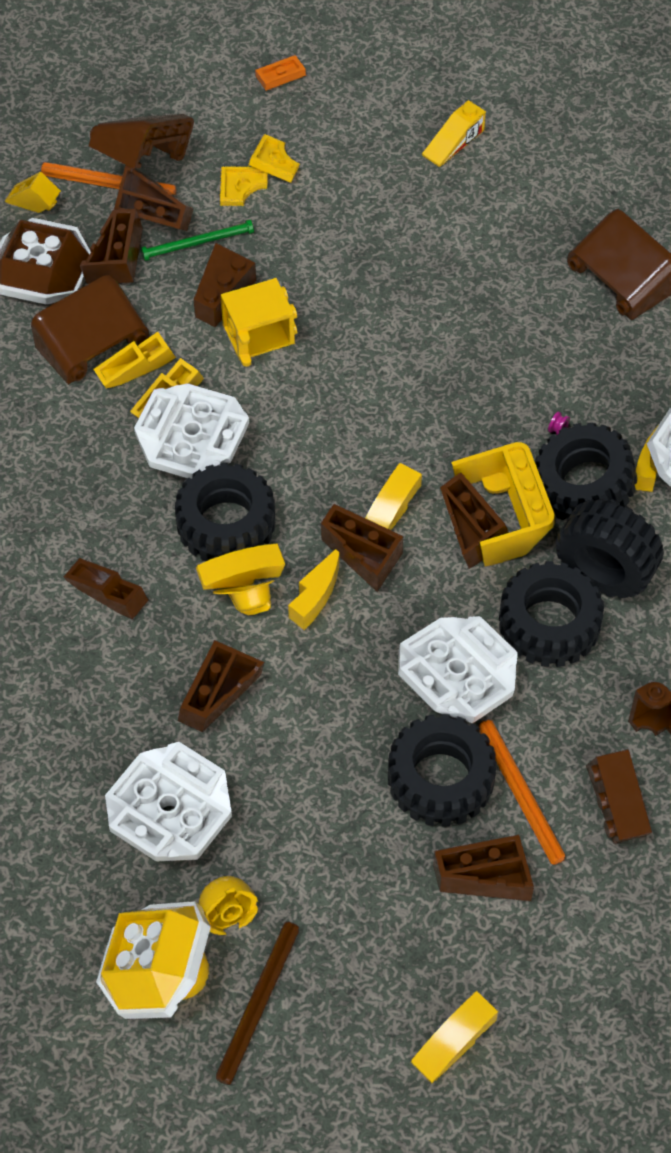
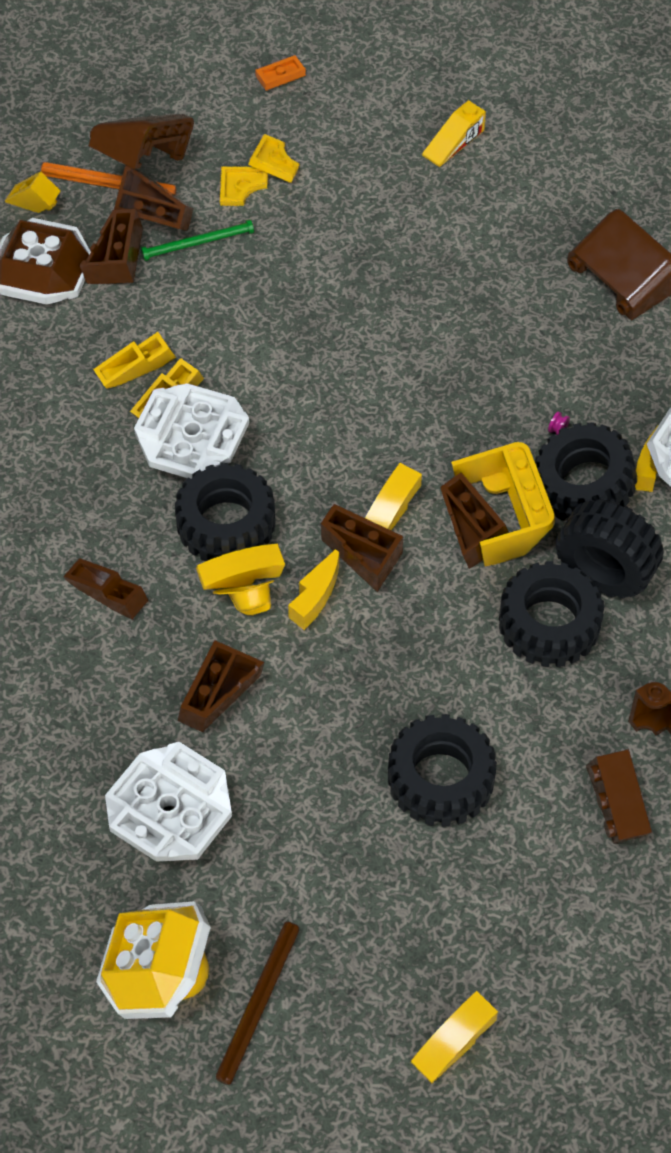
reddish brown windscreen [31,275,150,385] -> none
reddish brown wedge [194,243,256,327] -> none
yellow cylinder [198,876,258,935] -> none
yellow container [221,278,297,367] -> none
white piece [398,616,517,723] -> none
reddish brown wedge [433,835,534,901] -> none
orange axle [479,720,565,865] -> none

